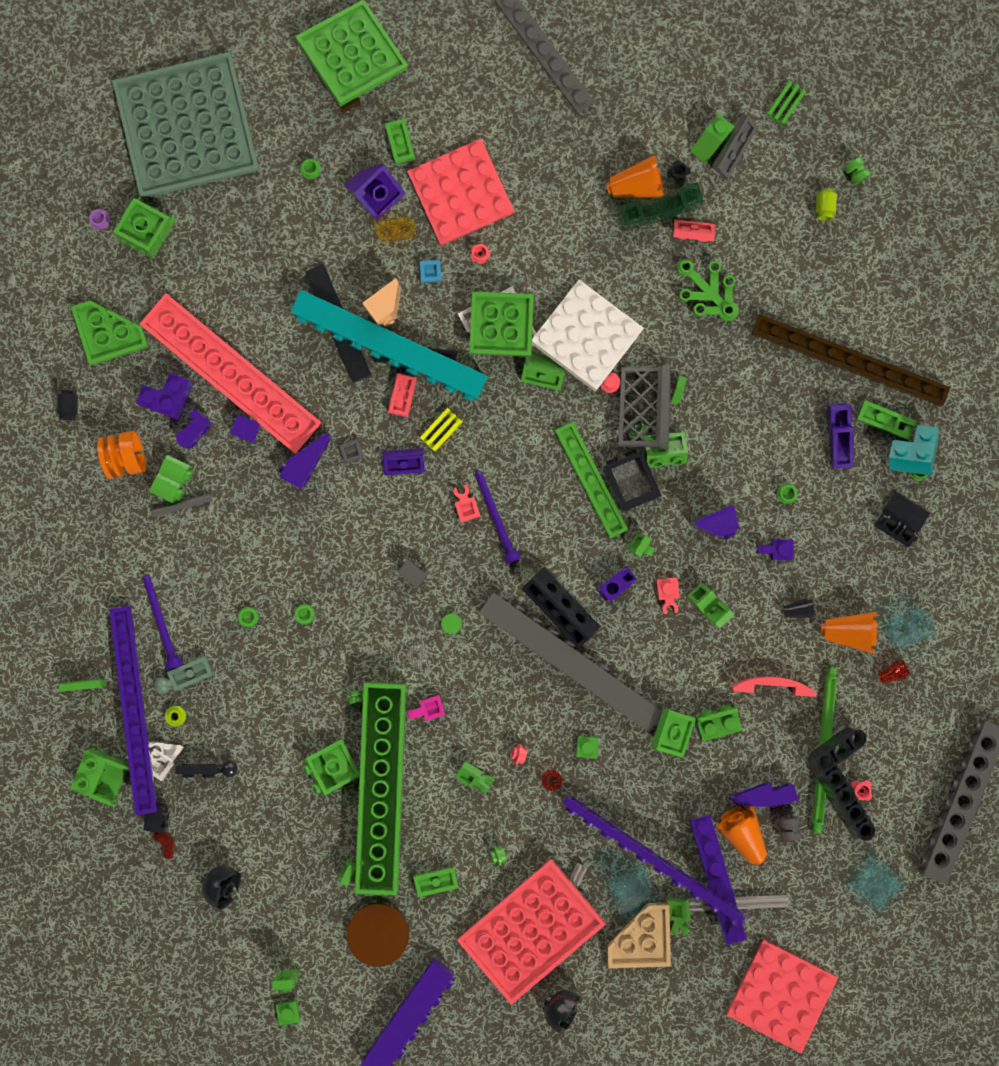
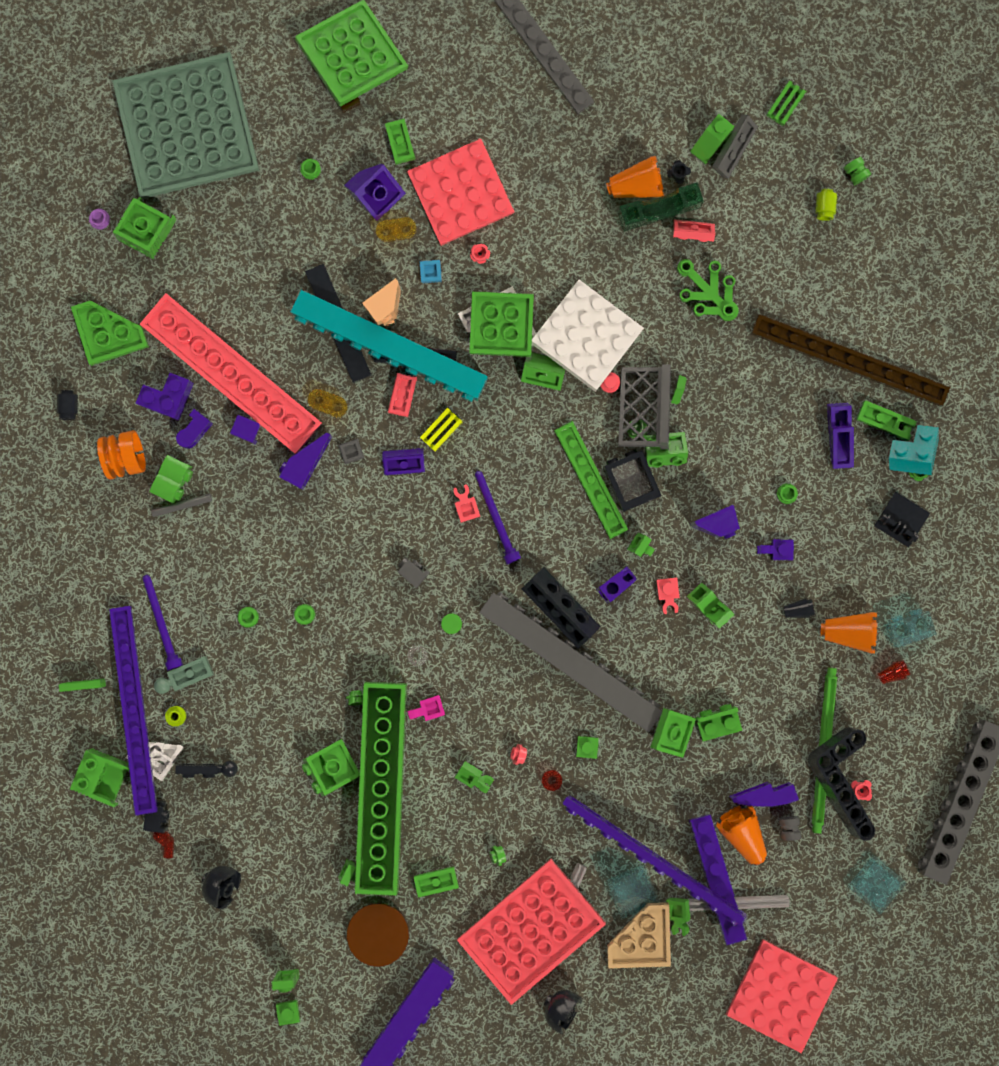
coral slope [730,676,816,697] -> none
none -> clear yellow plate [308,389,348,418]

